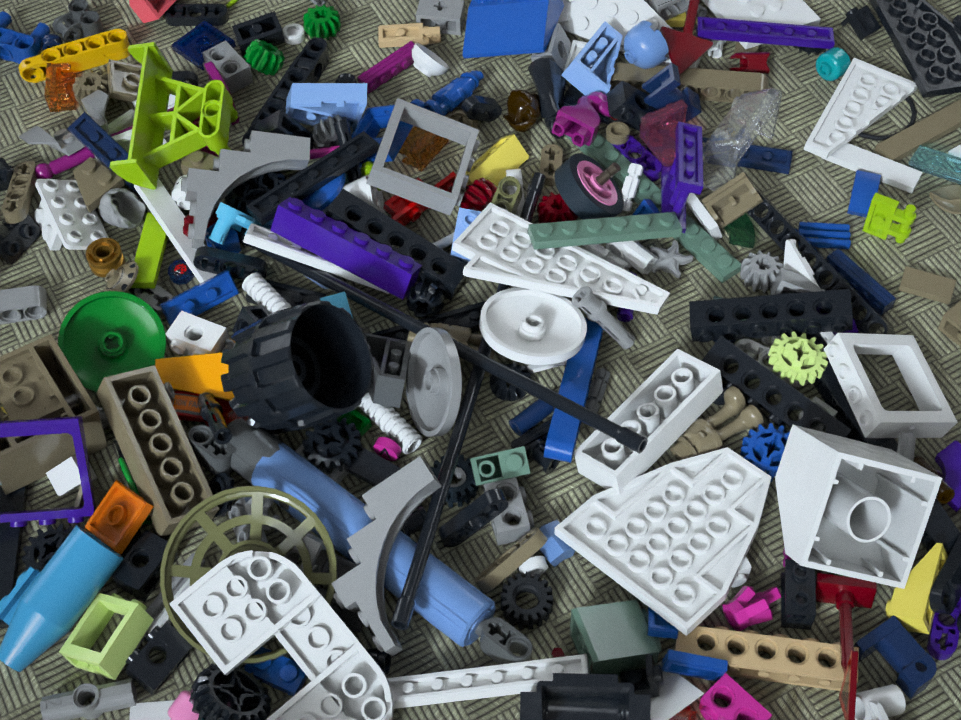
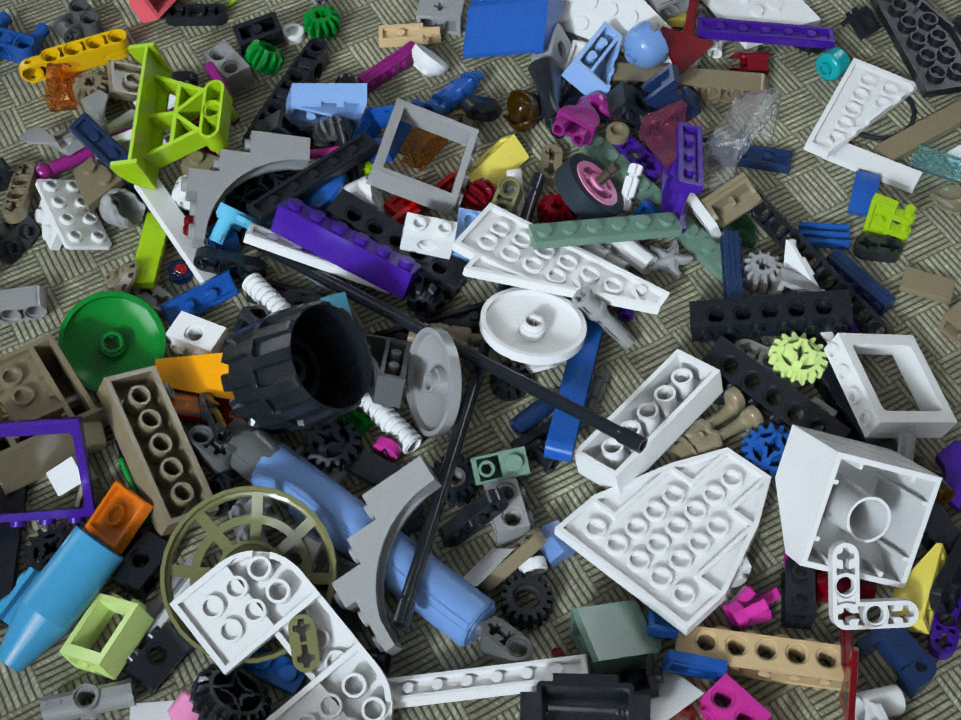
dark blue bush [42,34,62,50] -> none
pearl gold wheel [85,238,125,278] -> none
clear blue tile [172,20,236,71] -> none
none -> olive beam [288,614,322,673]
none -> white brick [400,212,458,259]
none -> white sticker [463,547,515,586]
none -> dark blue piece [720,230,746,299]
none -> white beam [828,540,919,630]
none -> black beam [852,235,903,263]

